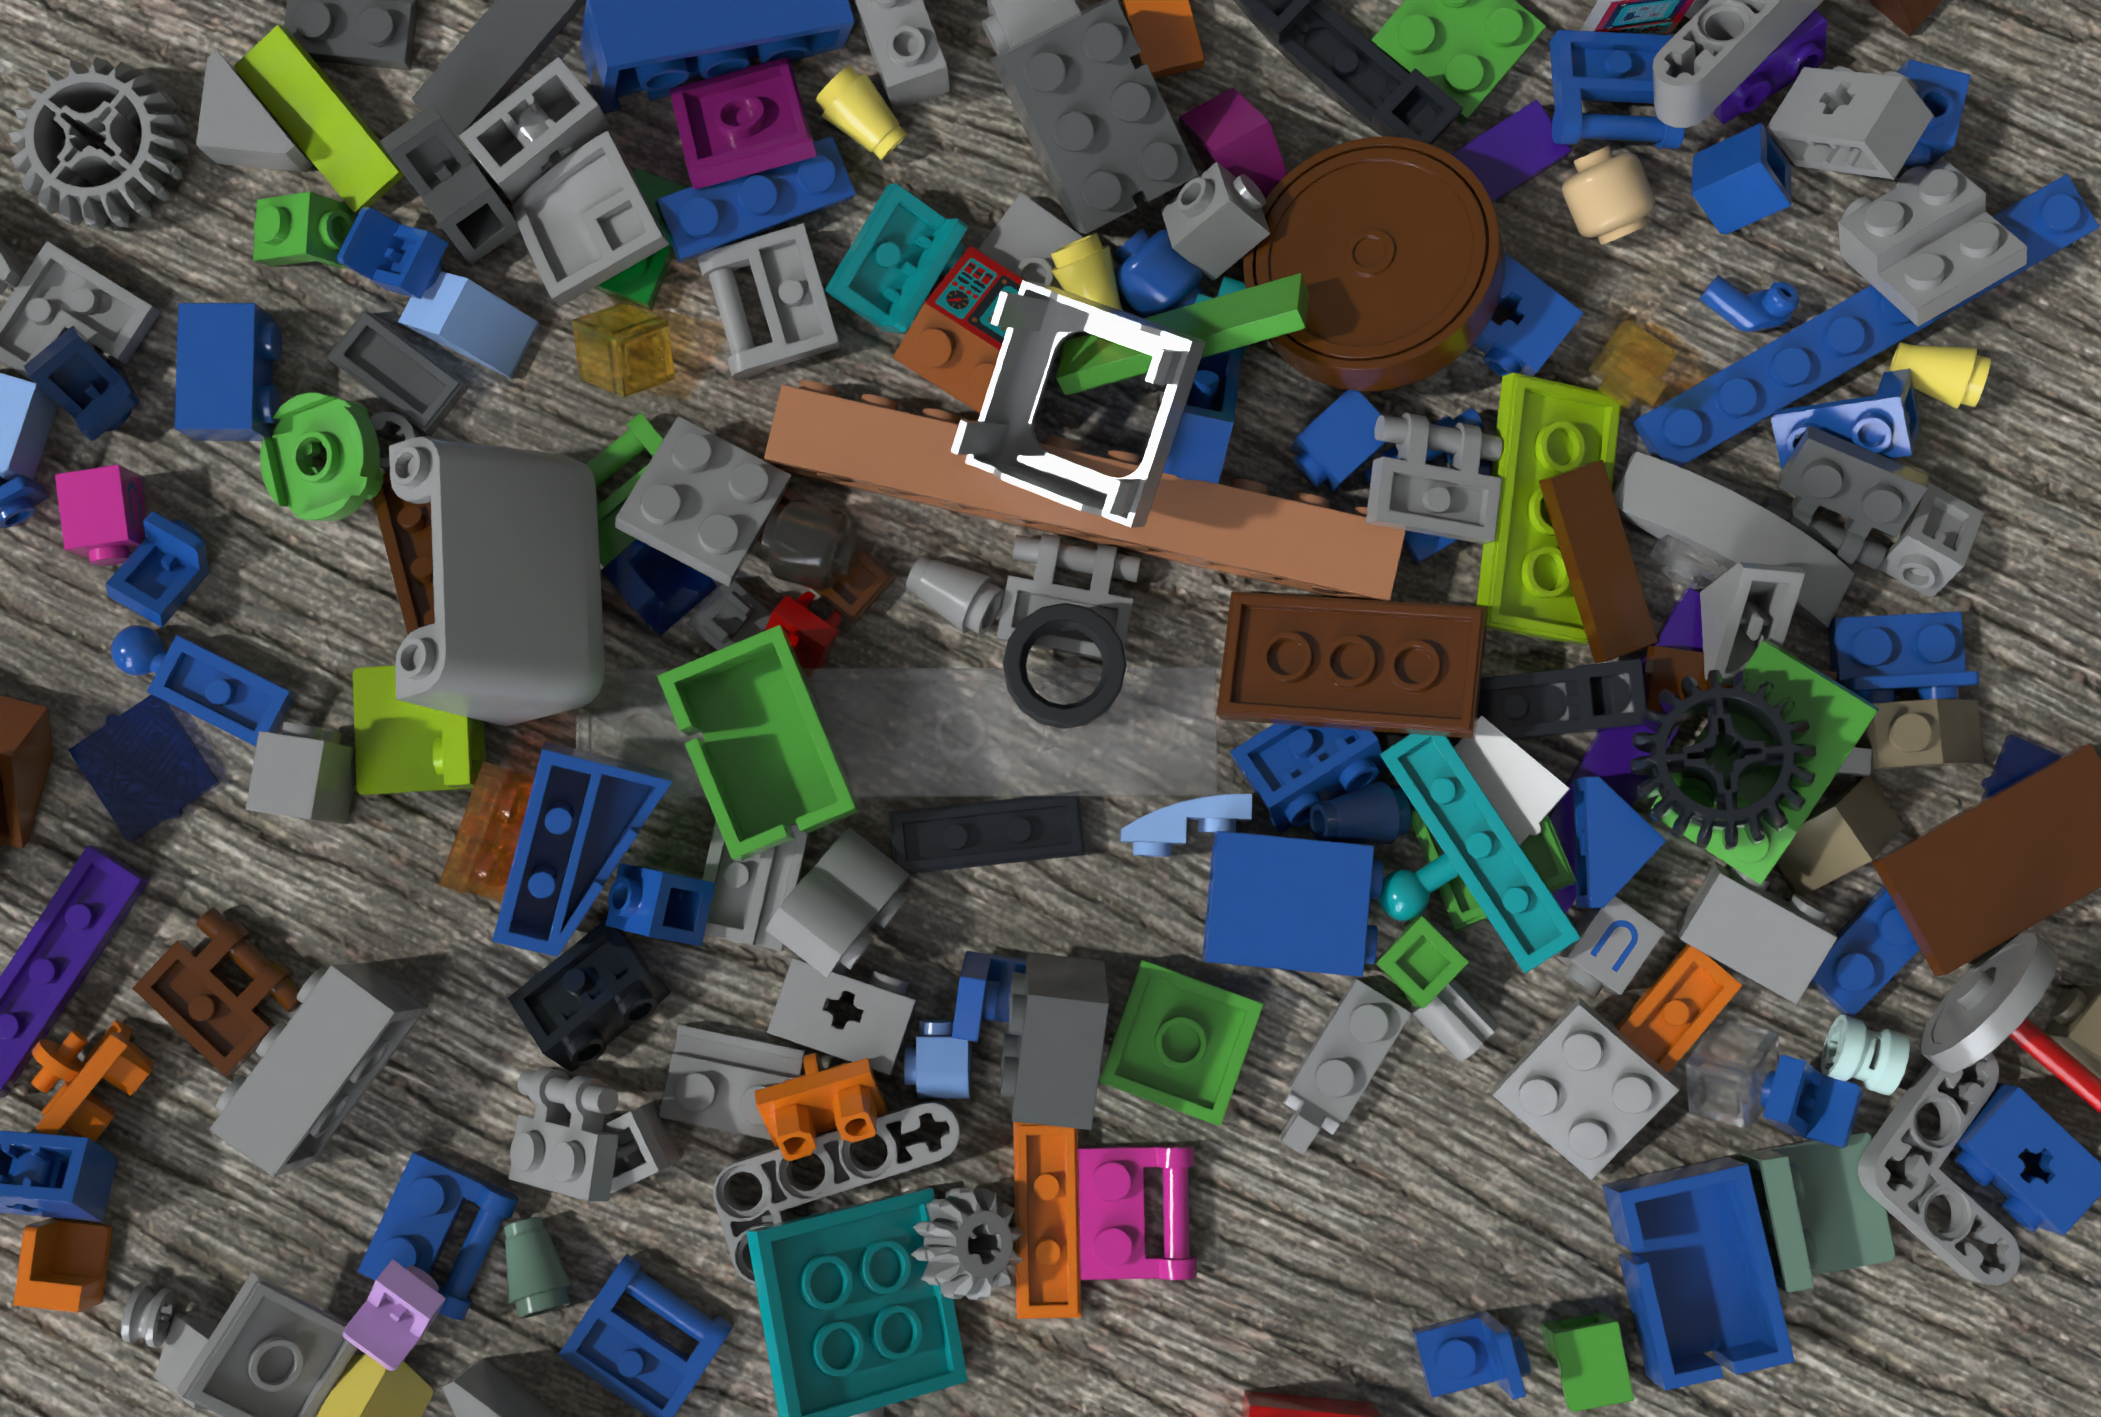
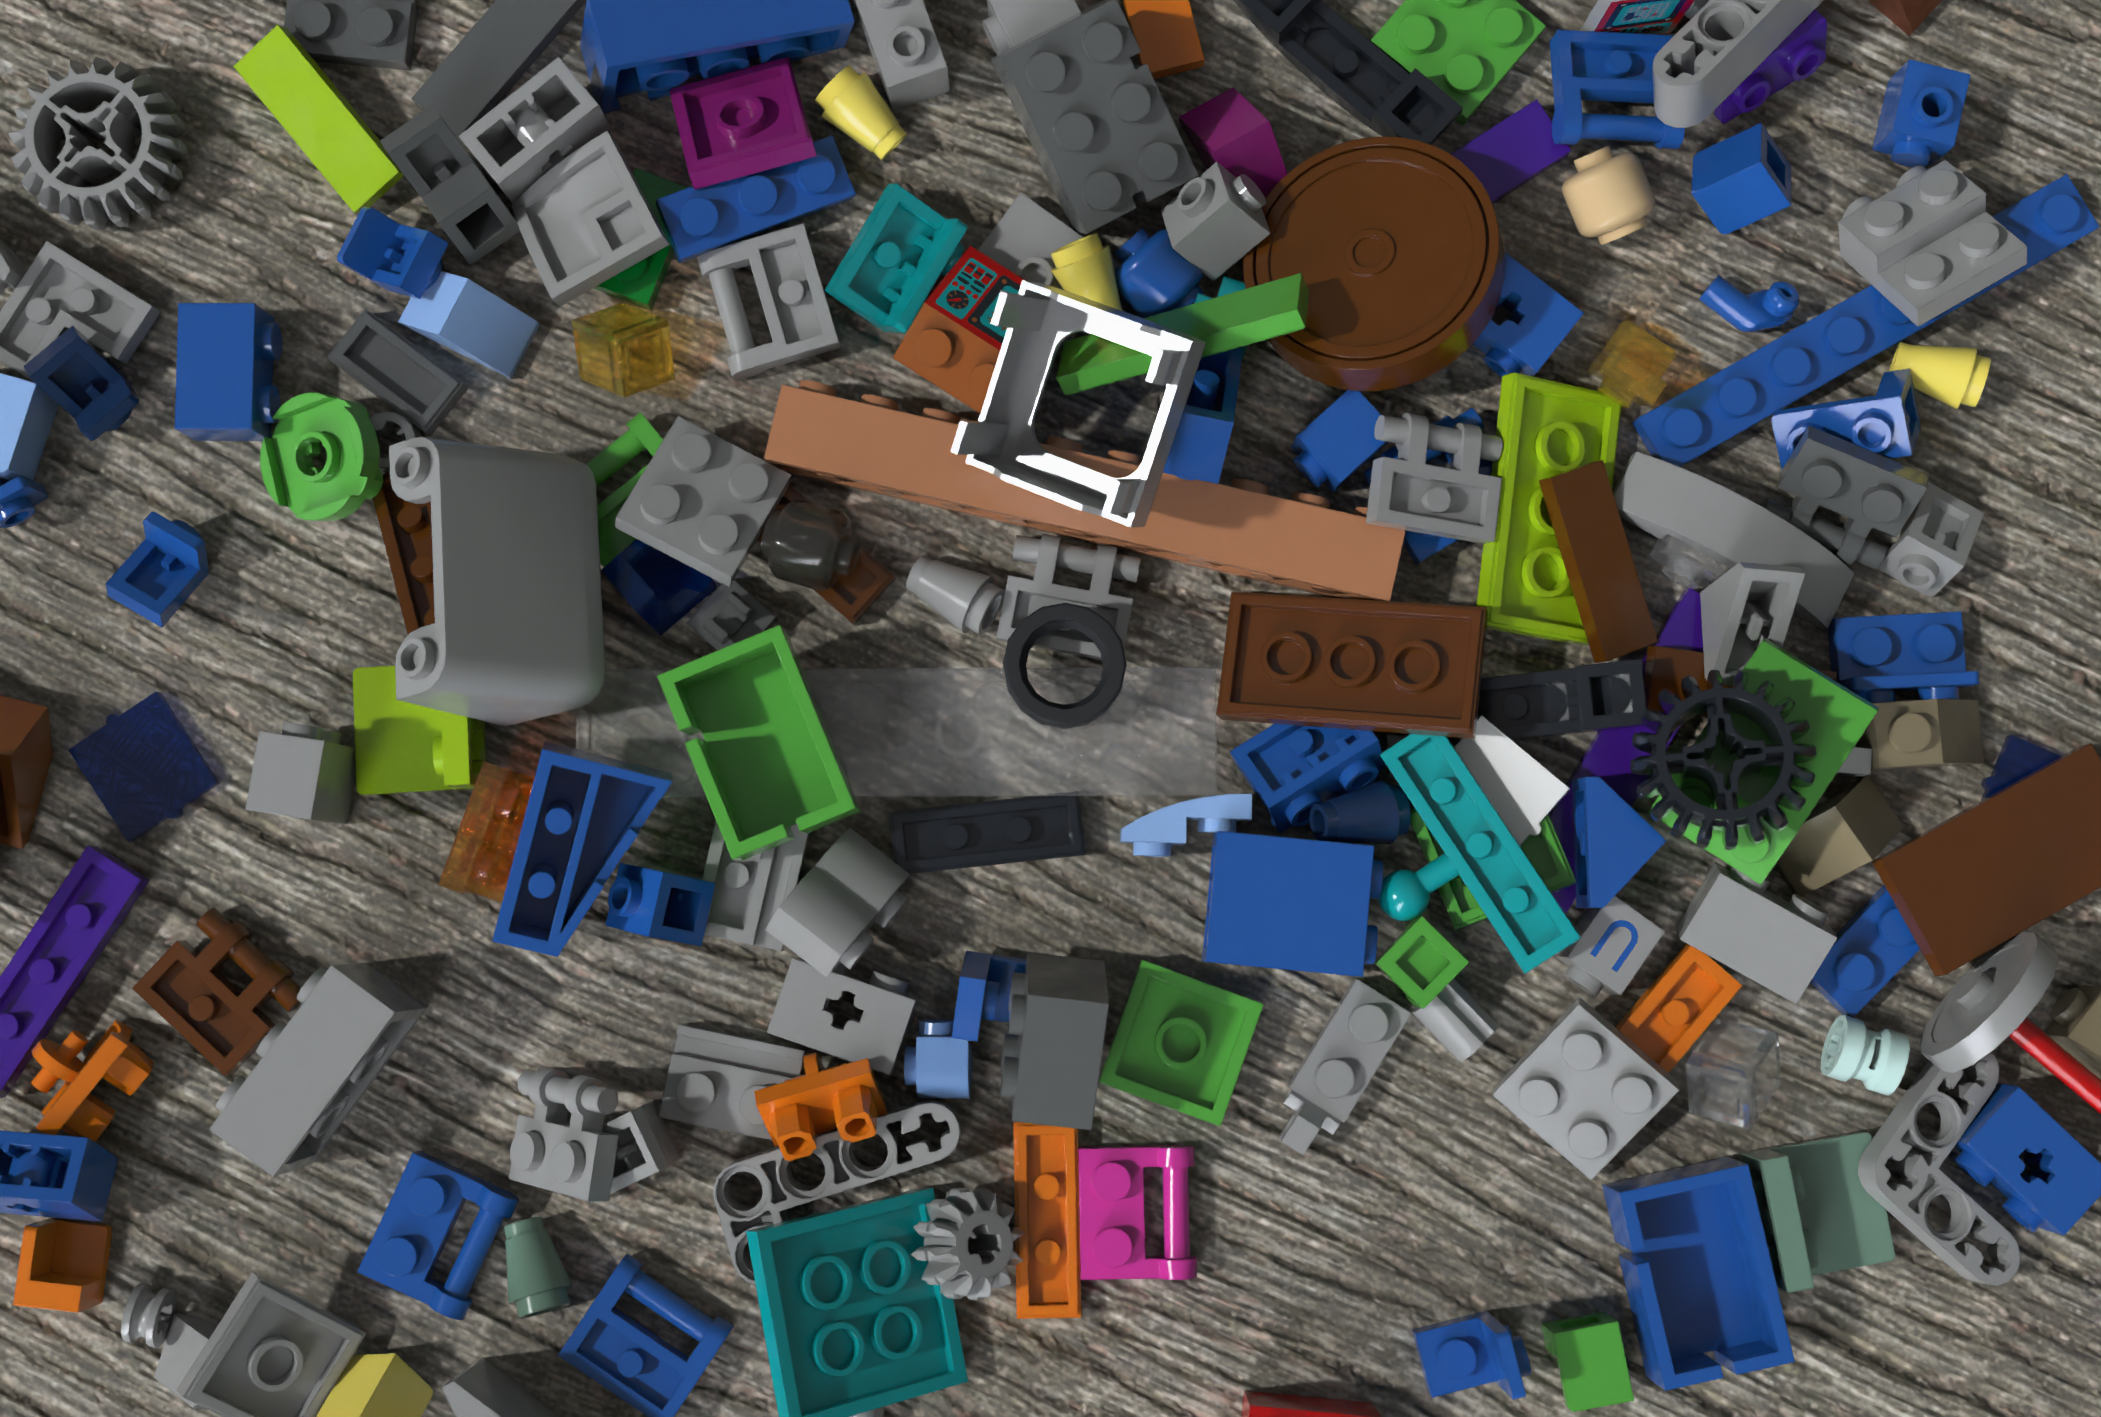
dark pink brick [55,464,147,566] -> none
blue plate [111,625,297,746] -> none
light grey slope [196,50,313,172] -> none
bright green bracket [253,191,357,269] -> none
lavender bracket [343,1259,446,1371] -> none
black bracket [508,919,670,1072] -> none
red tile [765,591,842,680] -> none
blue bracket [1761,1055,1863,1148] -> none
light grey brick [1766,66,1934,180] -> none

